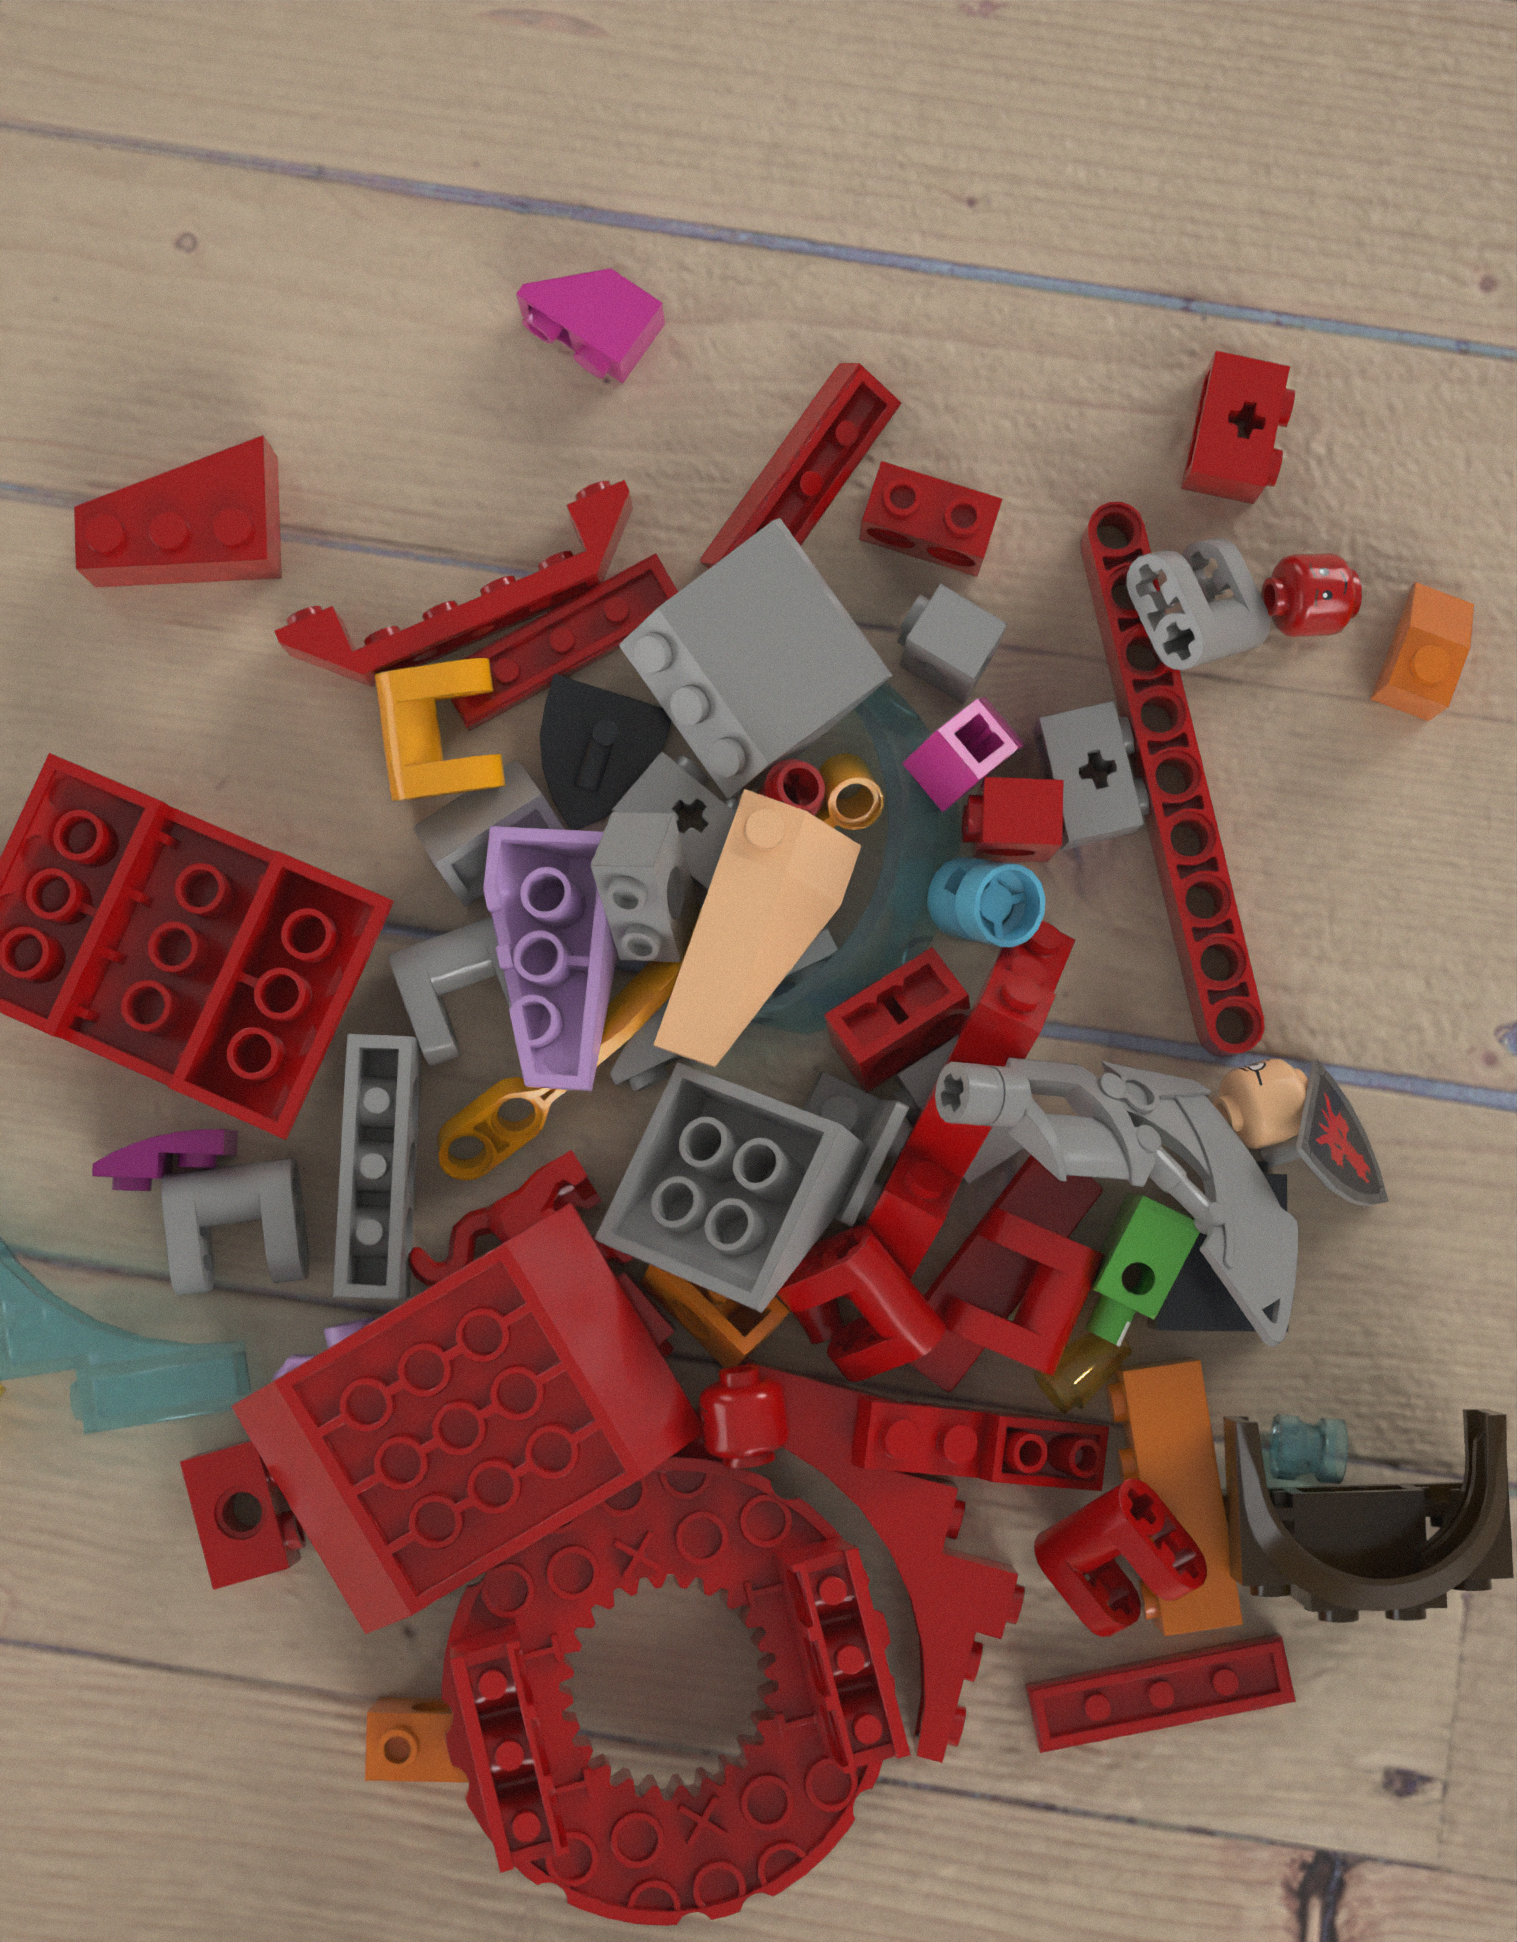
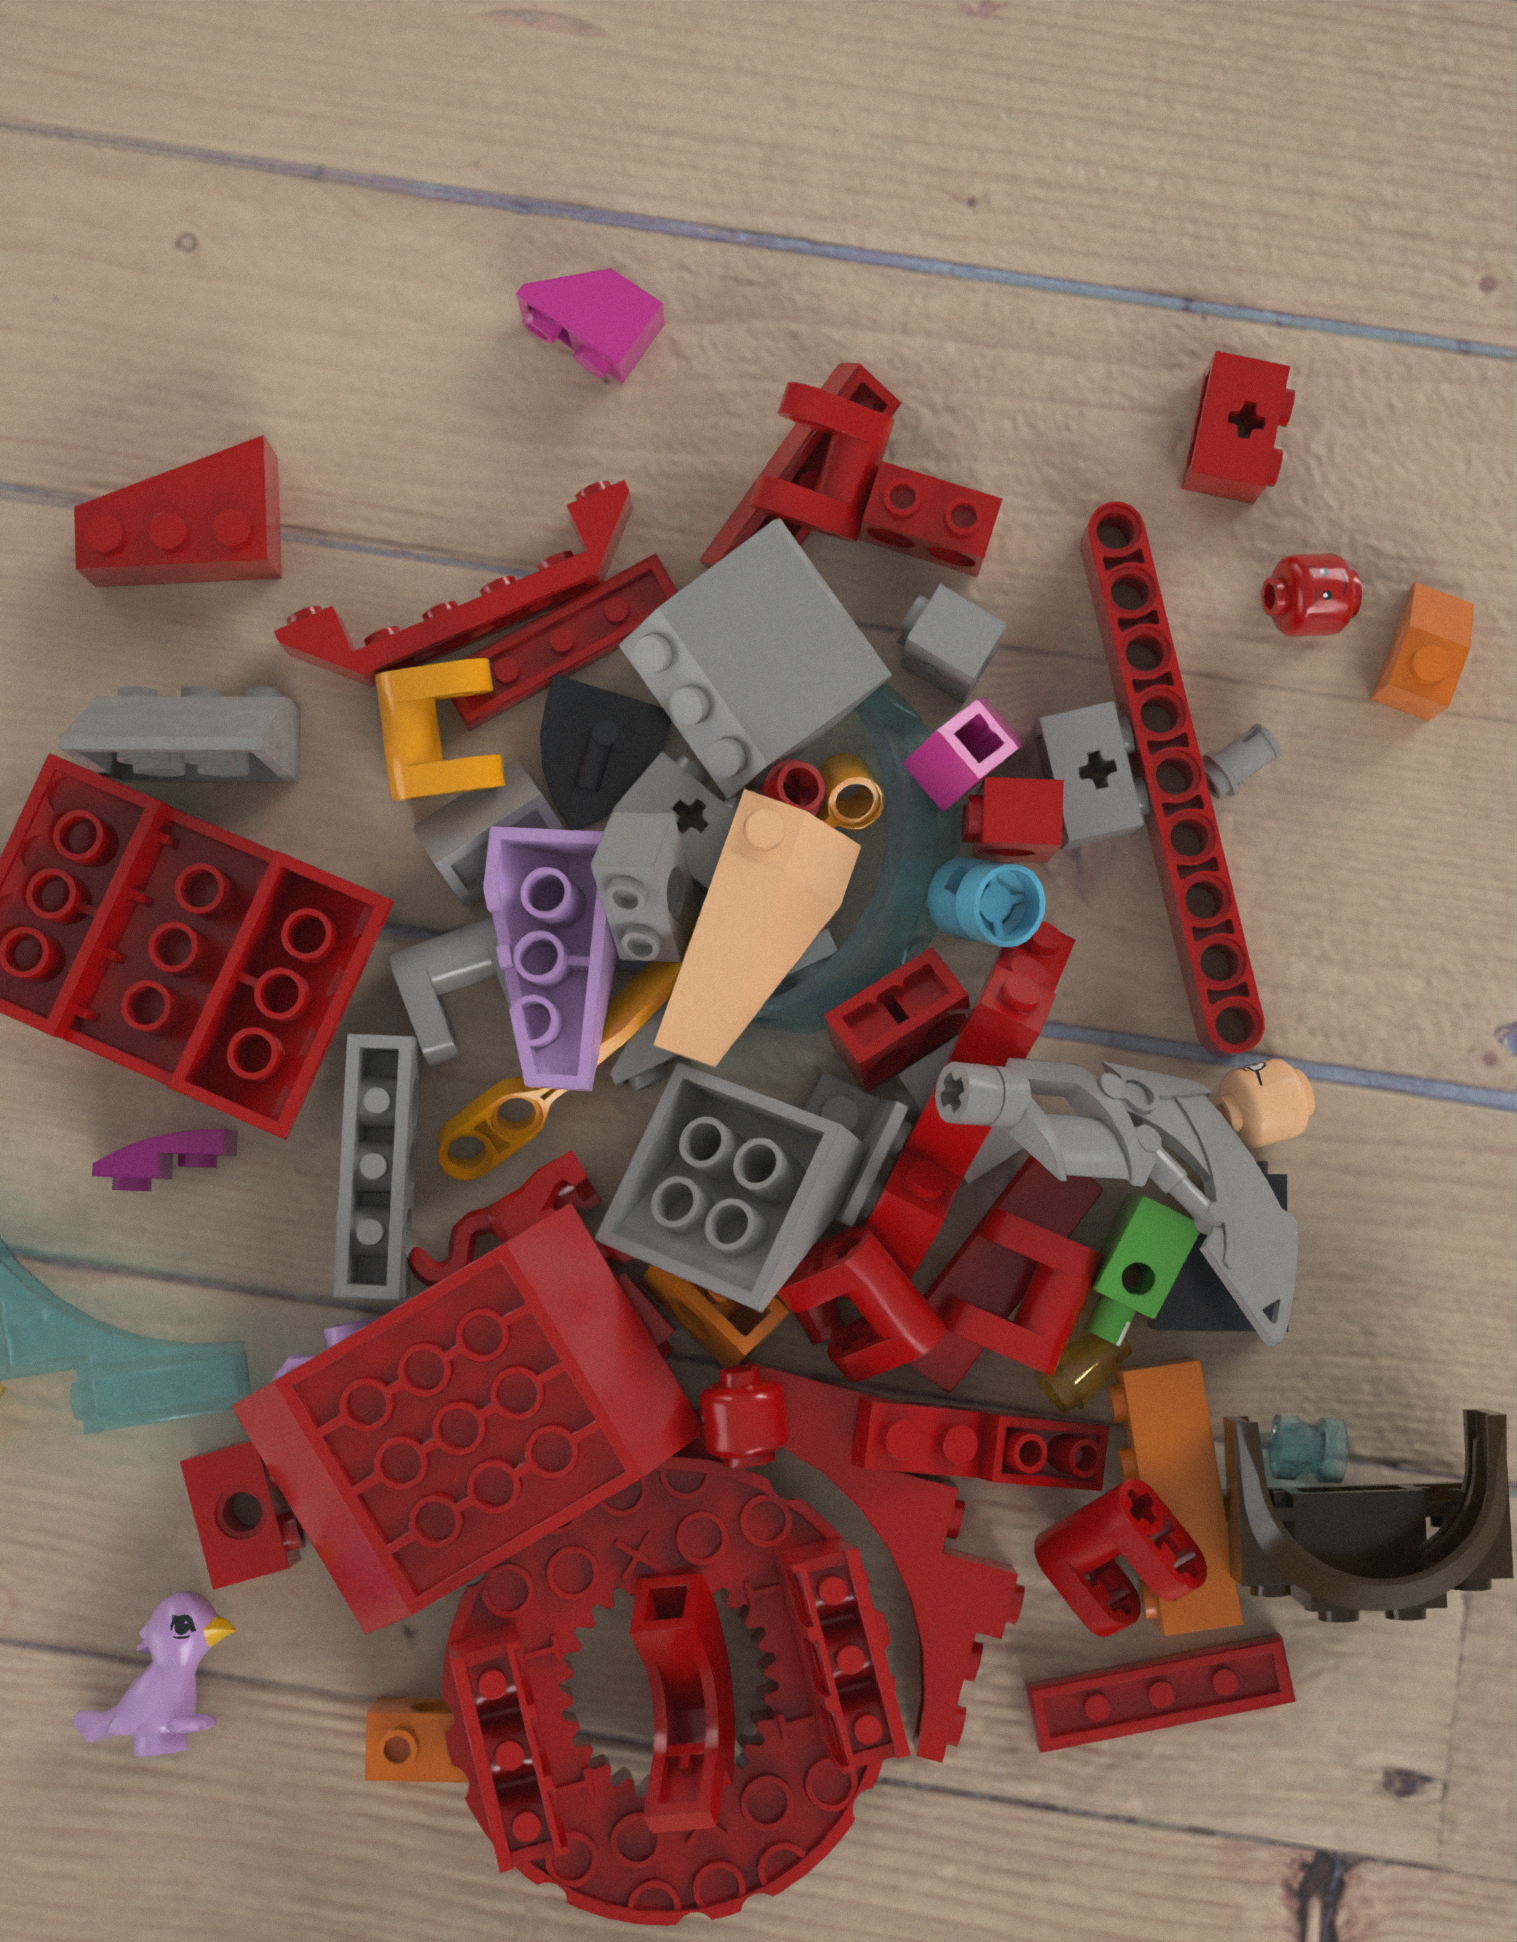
light grey connector [161,1158,309,1296] -> none
light grey connector [1126,538,1270,671] -> none
shield [1260,1059,1389,1207] -> none
none -> light grey slope [60,686,301,783]
none -> lavender animal [72,1591,237,1757]
none -> red arch [629,1573,735,1833]
none -> red connector [749,381,895,543]
none -> light grey pin [1202,723,1281,799]

